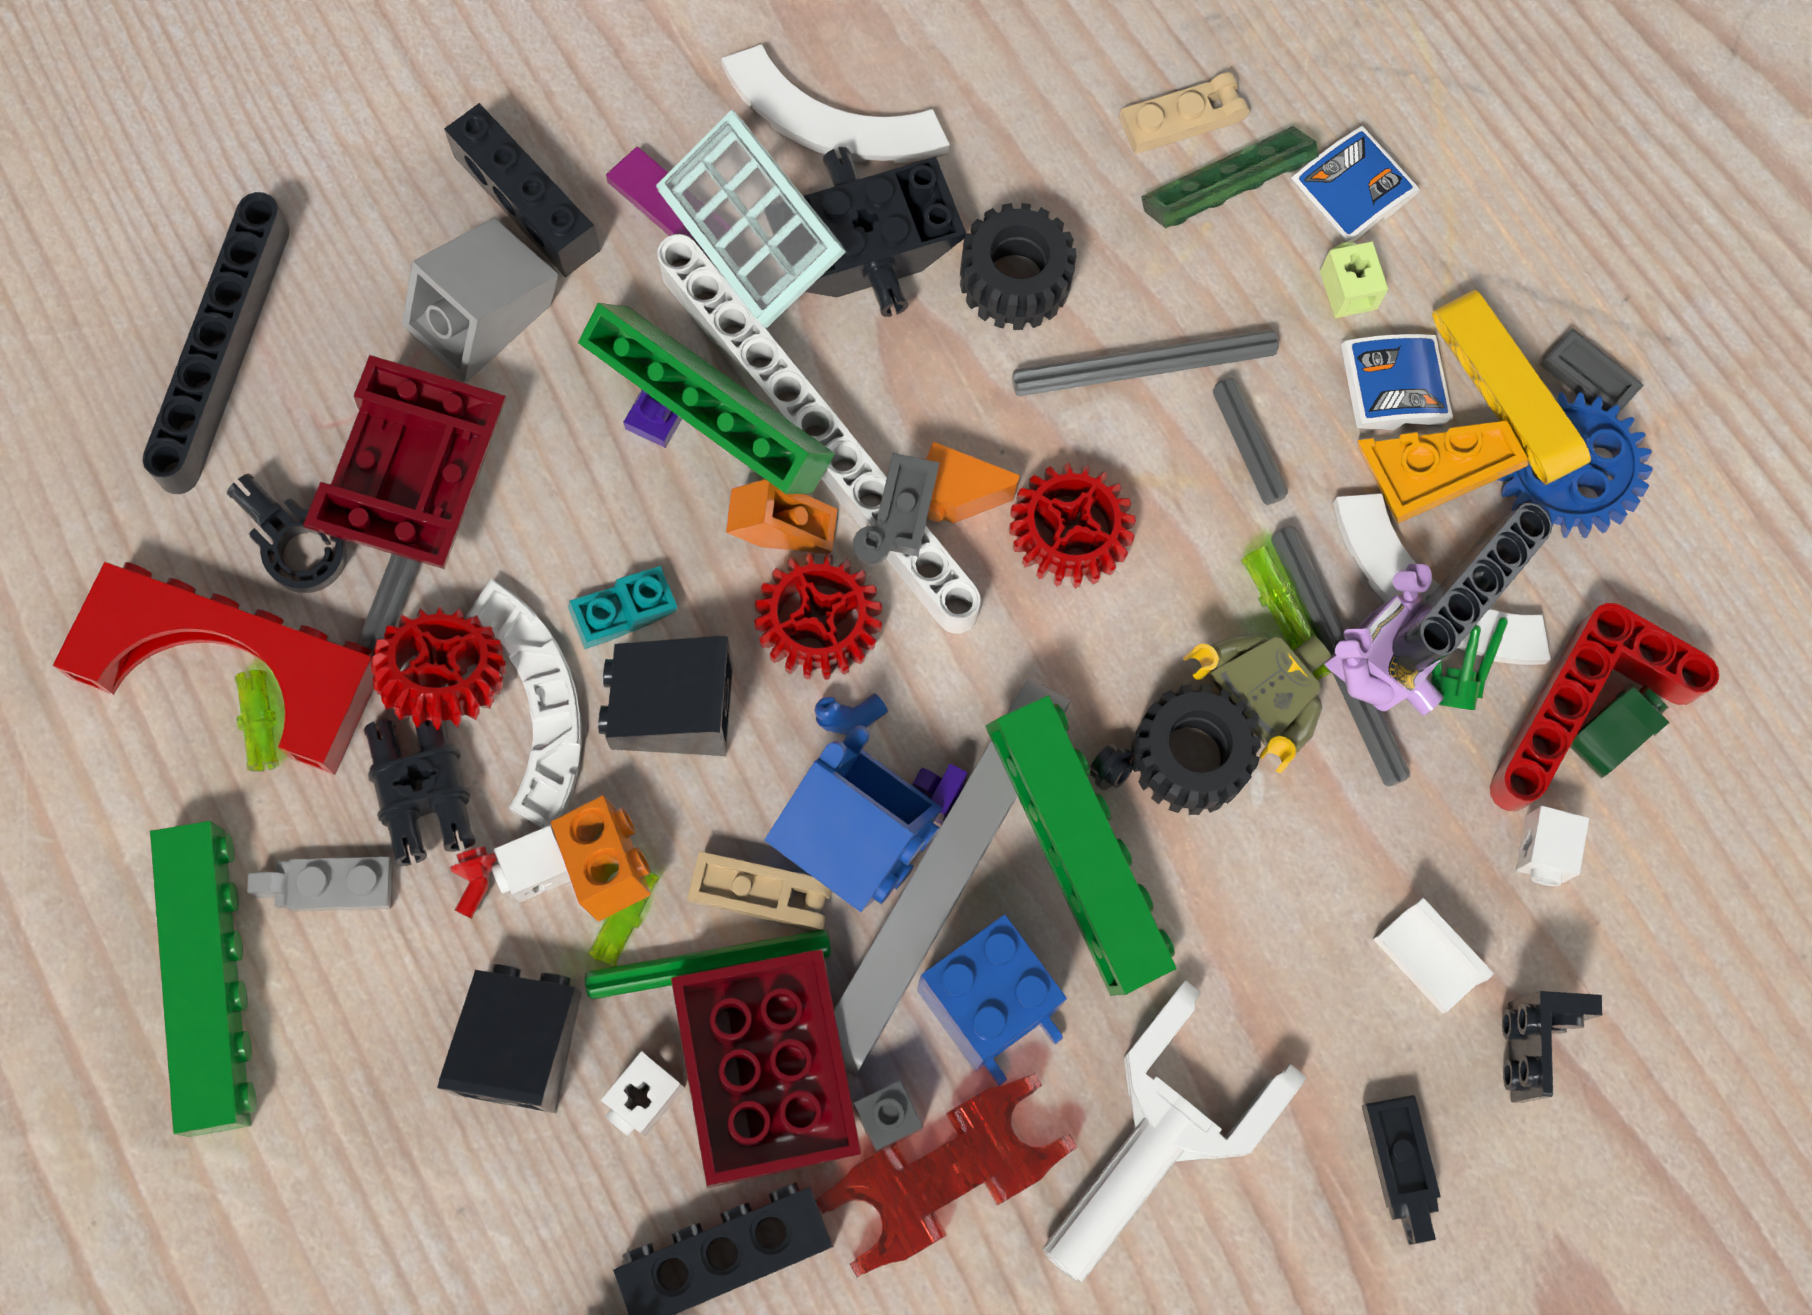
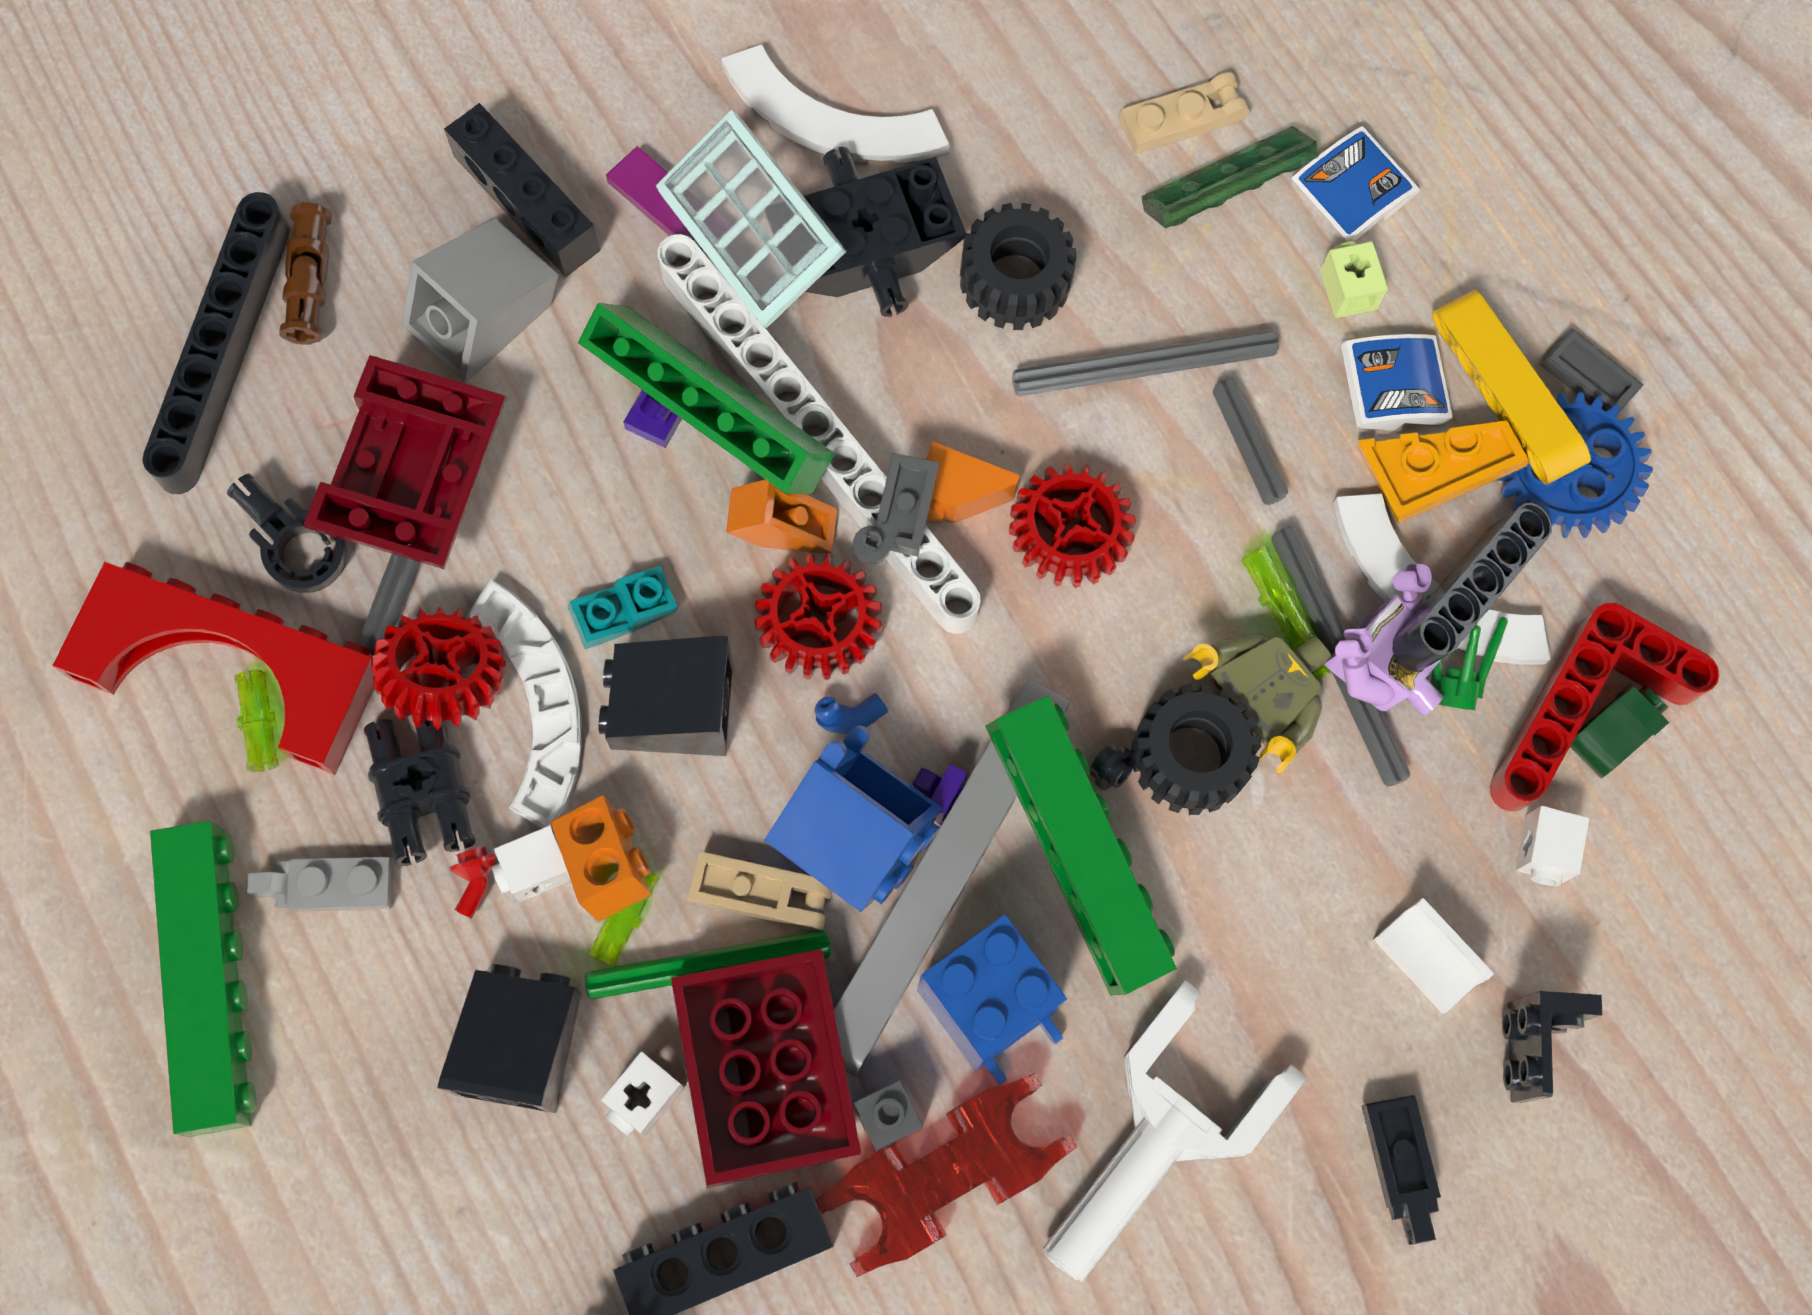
none -> reddish brown piece [279,202,332,345]

